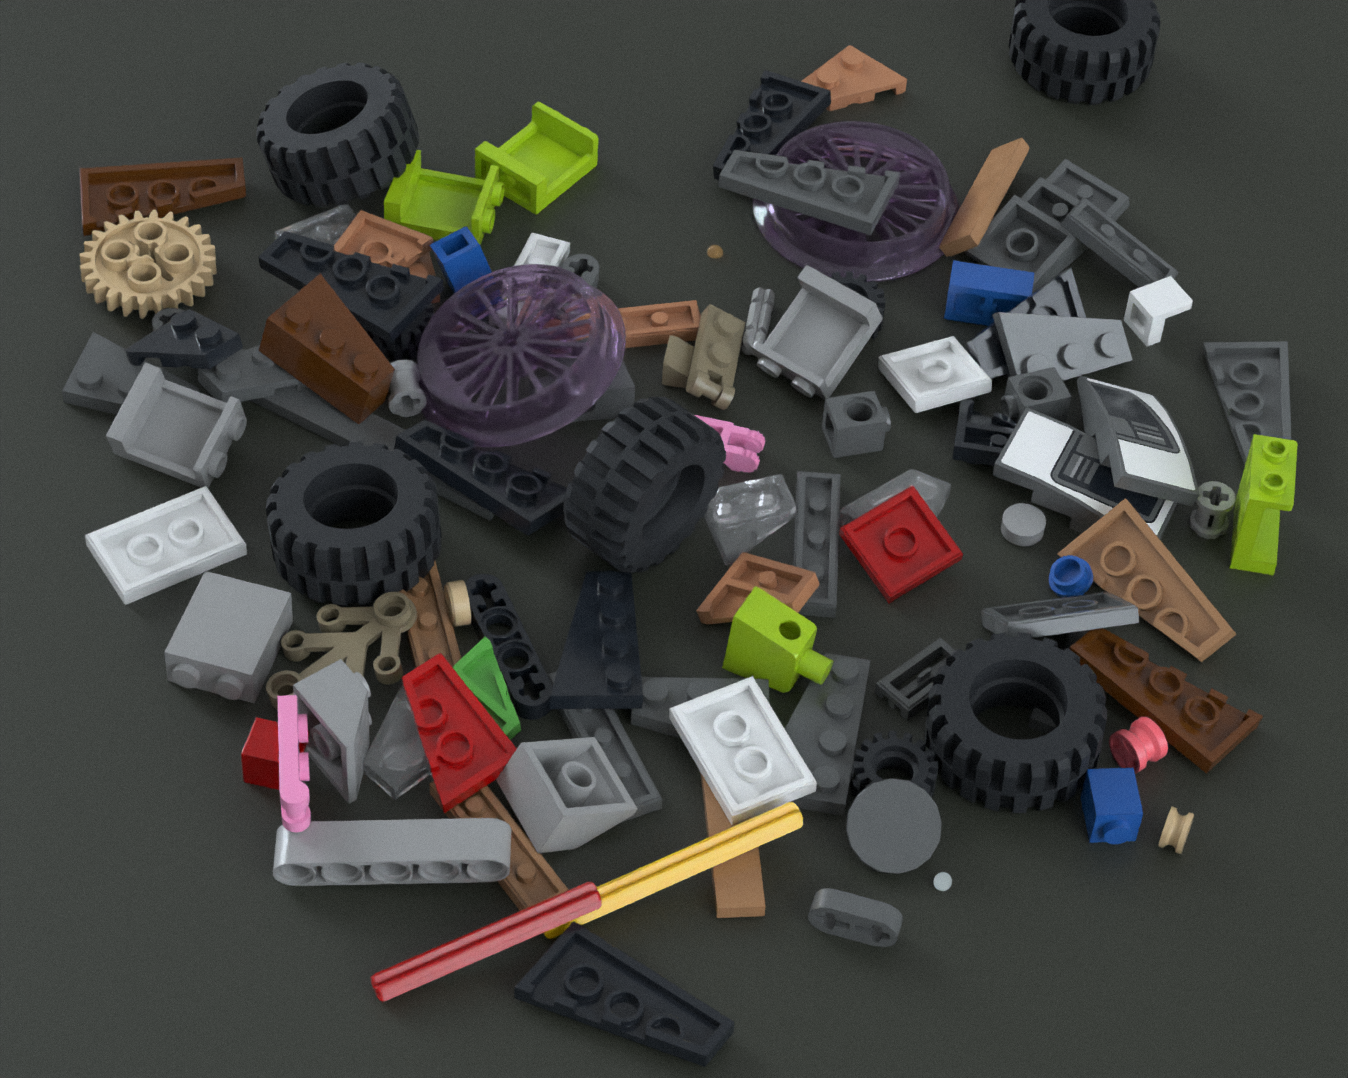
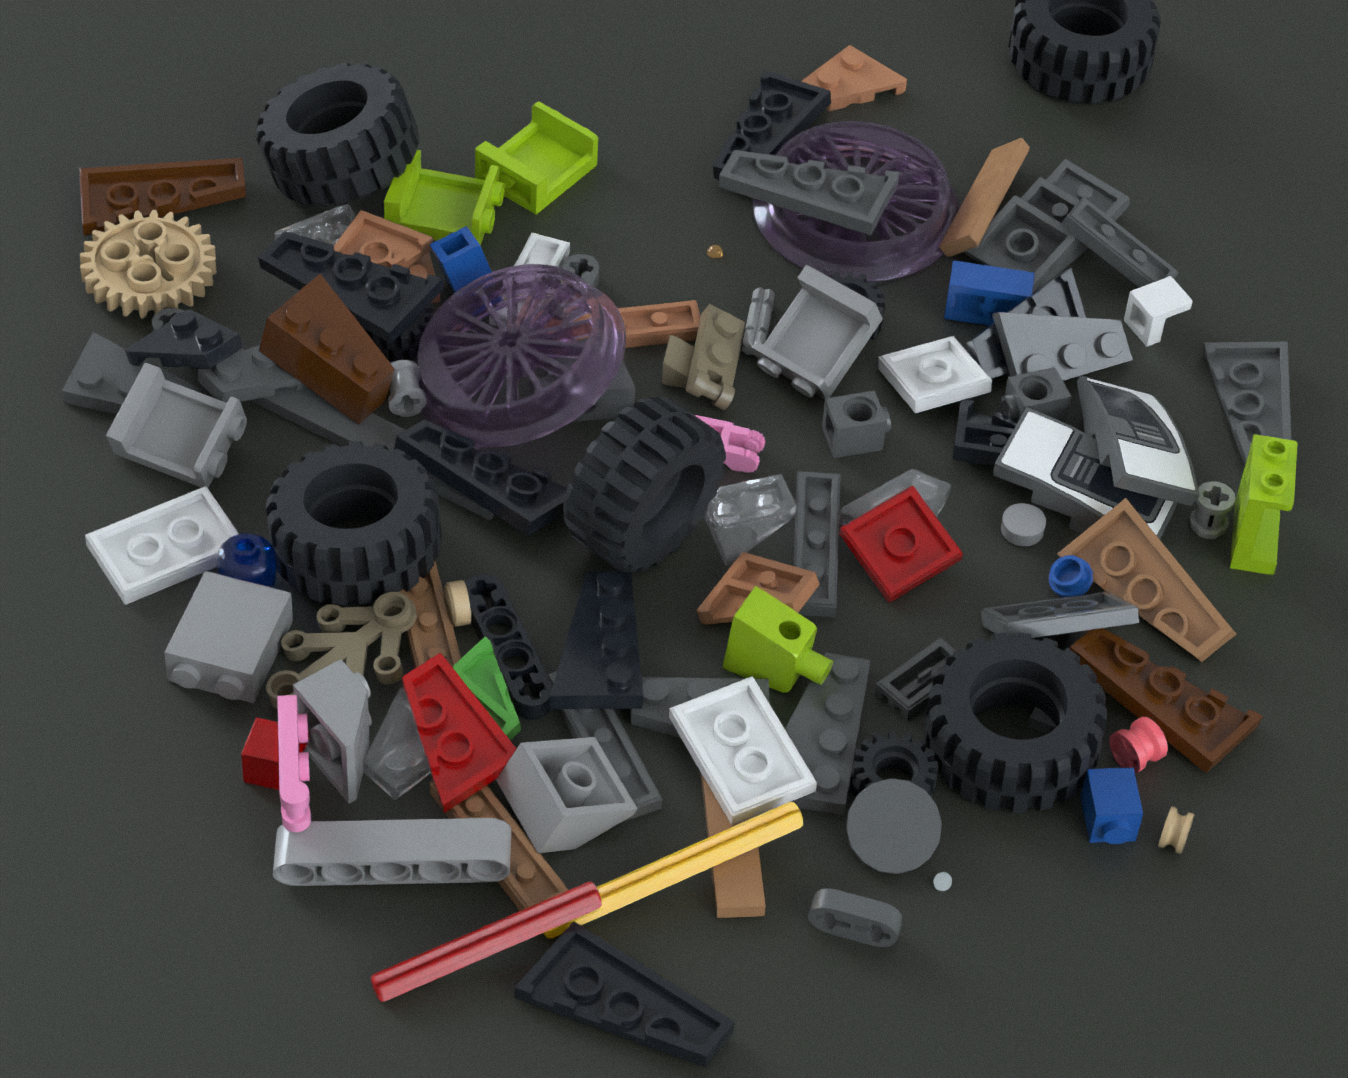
none -> clear blue head [217,533,277,588]

